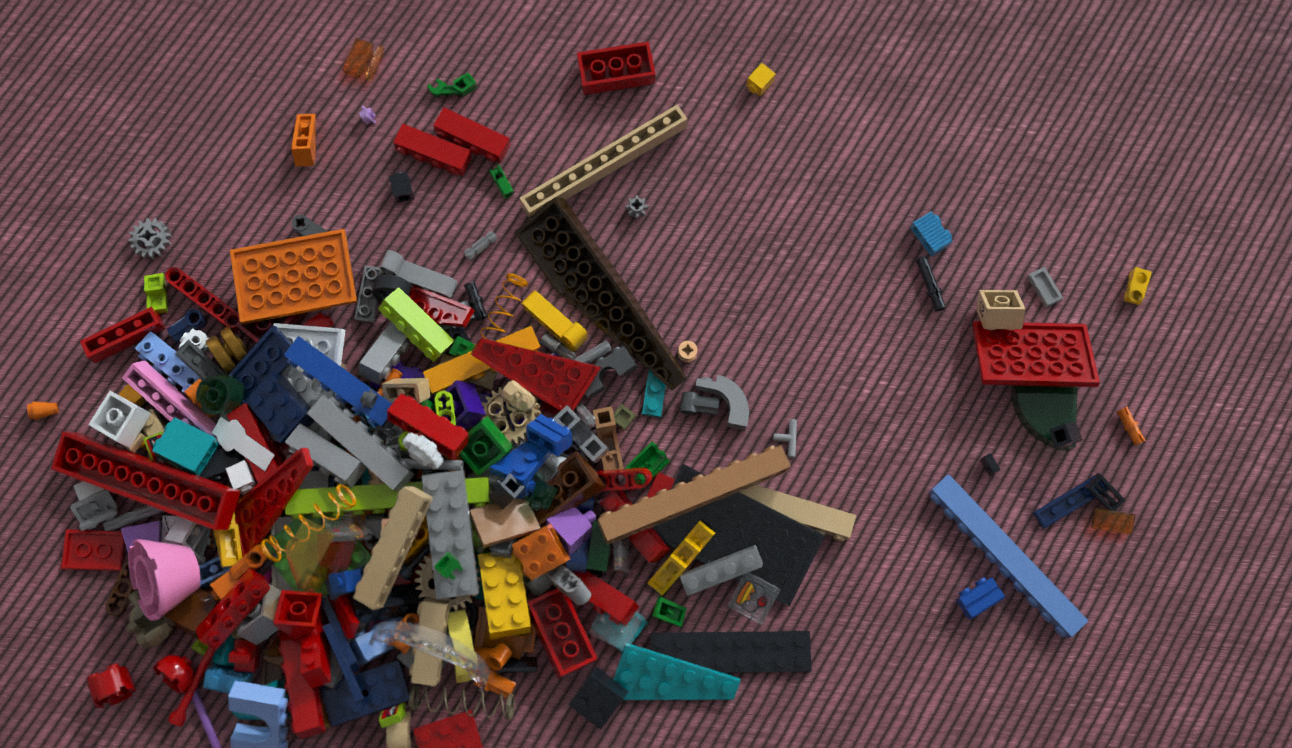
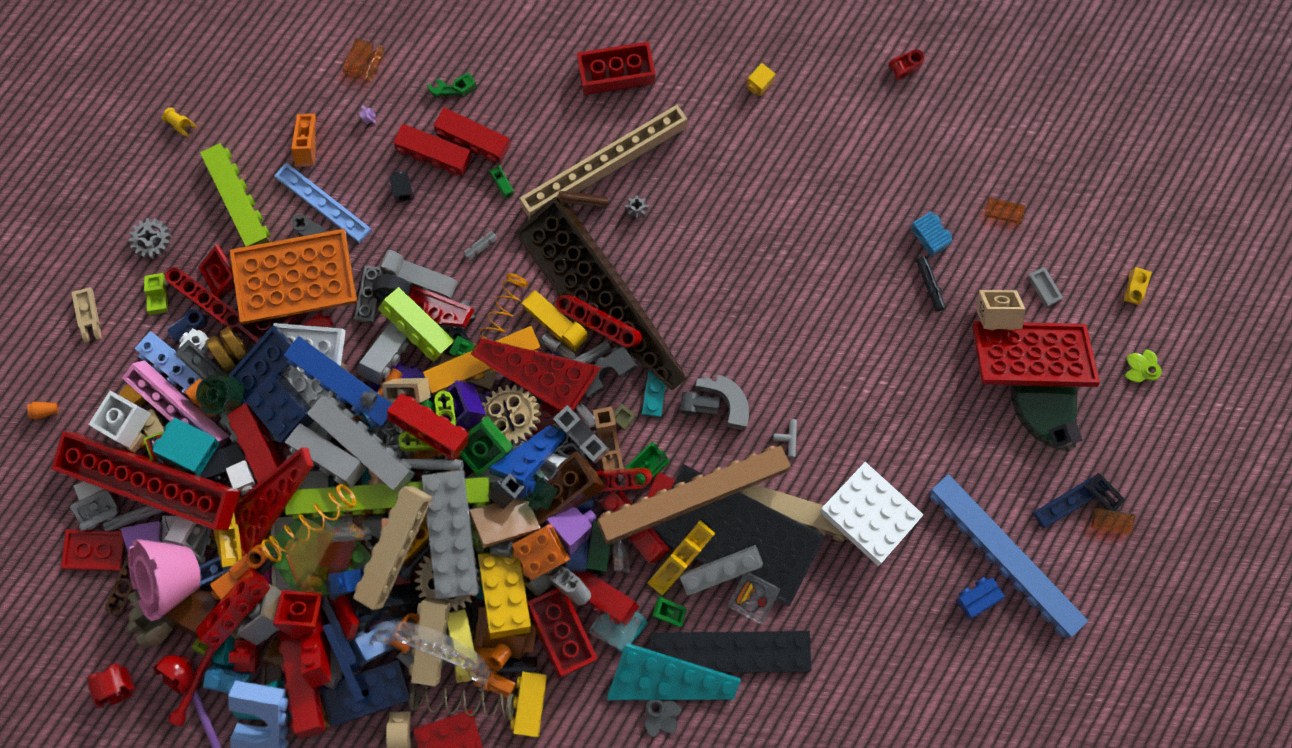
red brick [80,306,166,363] -> none
white sticker [212,417,274,471] -> none
lime slope [379,703,406,728] -> none
white gear [403,433,444,469] -> none
green tile [434,551,463,580] -> none
black pin [464,281,488,321] -> none
tan rock [501,380,535,412] -> none
blue brick [526,414,572,457] -> none
black brick [568,667,629,730] -> none
light nougat wheel [678,341,697,363] -> none
black tile [980,453,1000,477] -> none
orange pin [1116,406,1146,446] -> none
none -> tan hinge [72,287,102,343]
none -> yellow piece [161,107,197,137]
none -> red slope [198,245,235,297]
none -> lime brick [200,143,271,247]
none -> light blue tile [274,162,372,244]
none -> yellow brick [510,672,547,737]
none -> red beam [555,295,642,347]
none -> reddish brown axle [557,191,609,208]
none -> dark grey plate [645,700,682,737]
none -> white plate [819,462,923,566]
none -> red piece [888,49,925,80]
none -> clear orange tile [985,197,1026,224]
none -> lime plate [1125,349,1162,383]

